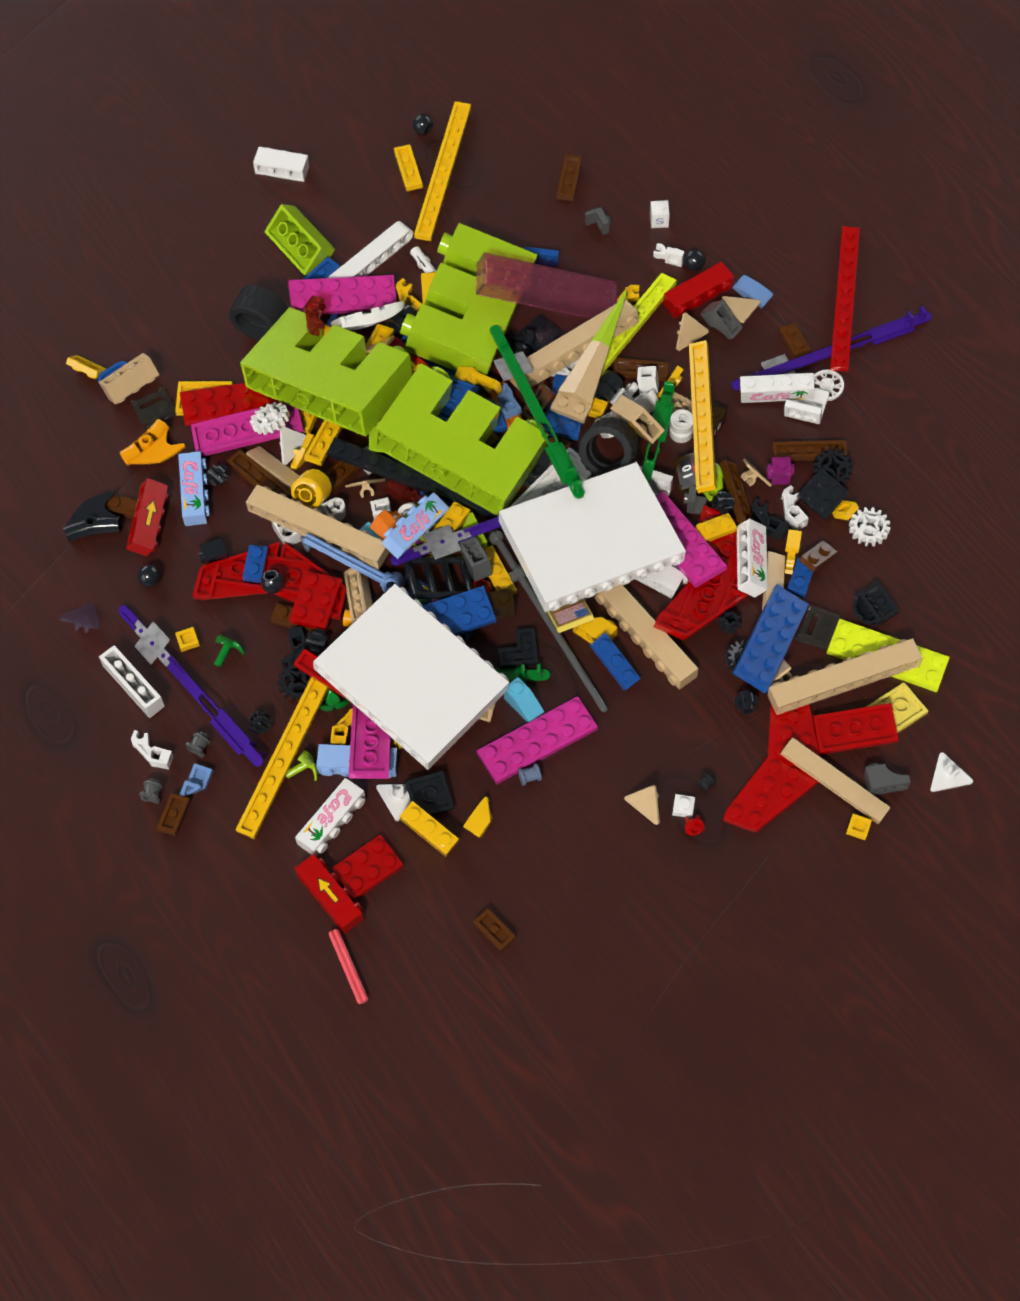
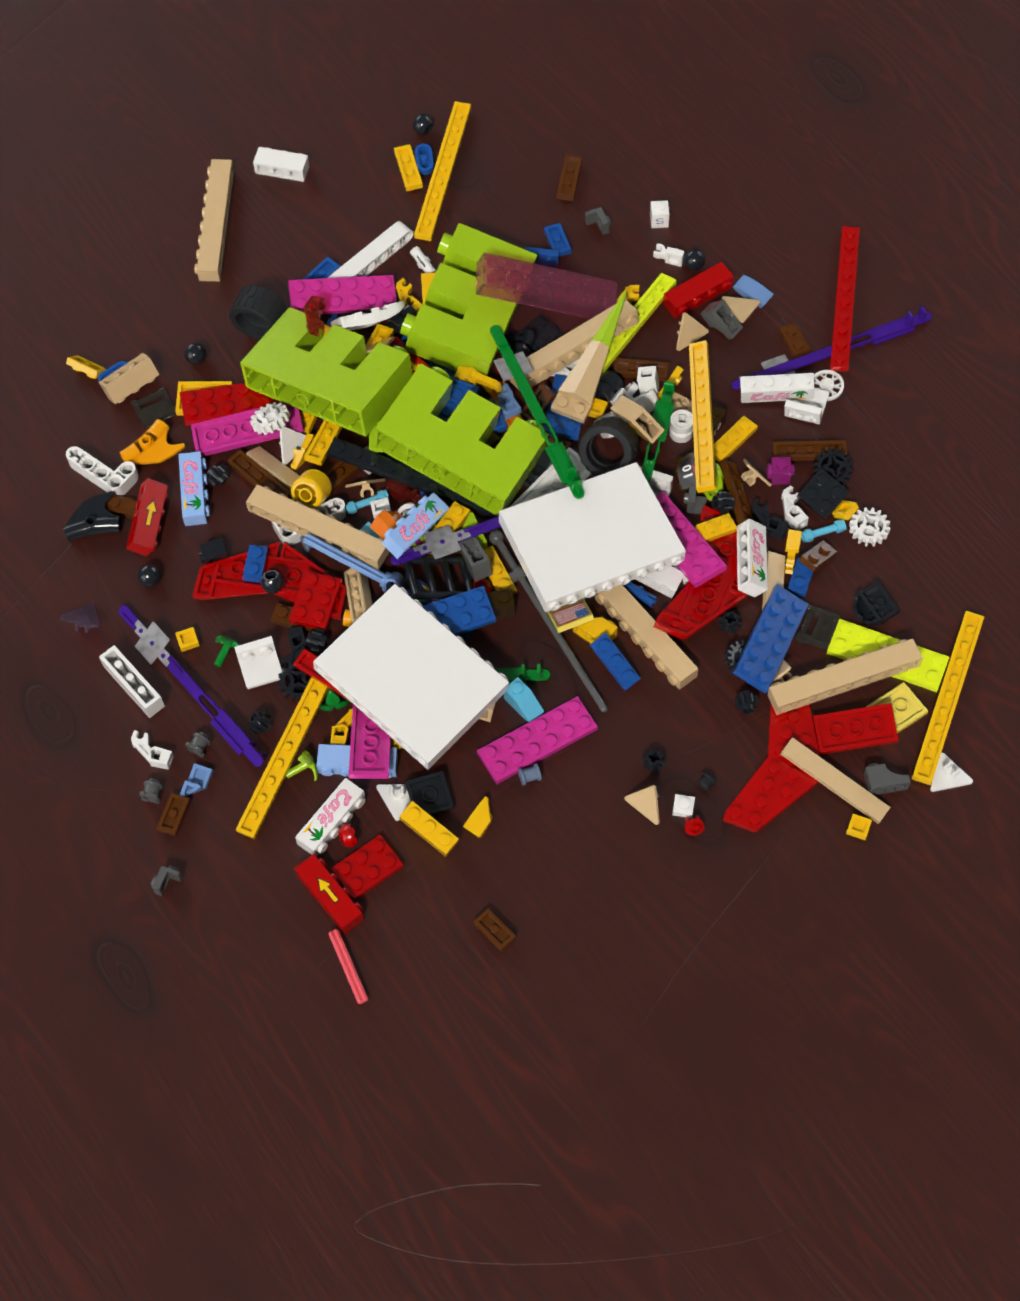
lime slope [264,204,335,276] -> none
black plate [498,628,538,669] -> none
none -> white beam [66,446,139,496]
none -> dark grey bracket [151,866,183,896]
none -> black piece [184,343,207,365]
none -> tan brick [194,159,234,282]
none -> white bracket [234,636,283,689]
none -> red plate [338,823,358,848]
none -> medium azure bar [345,489,390,515]
none -> blue plate [415,144,434,175]
none -> blue plate [544,223,571,257]
none -> blue pin [623,581,658,608]
none -> black gear [642,749,666,774]
none -> yellow plate [714,416,758,463]
none -> medium azure bar [801,519,847,543]
none -> yellow plate [912,611,985,786]

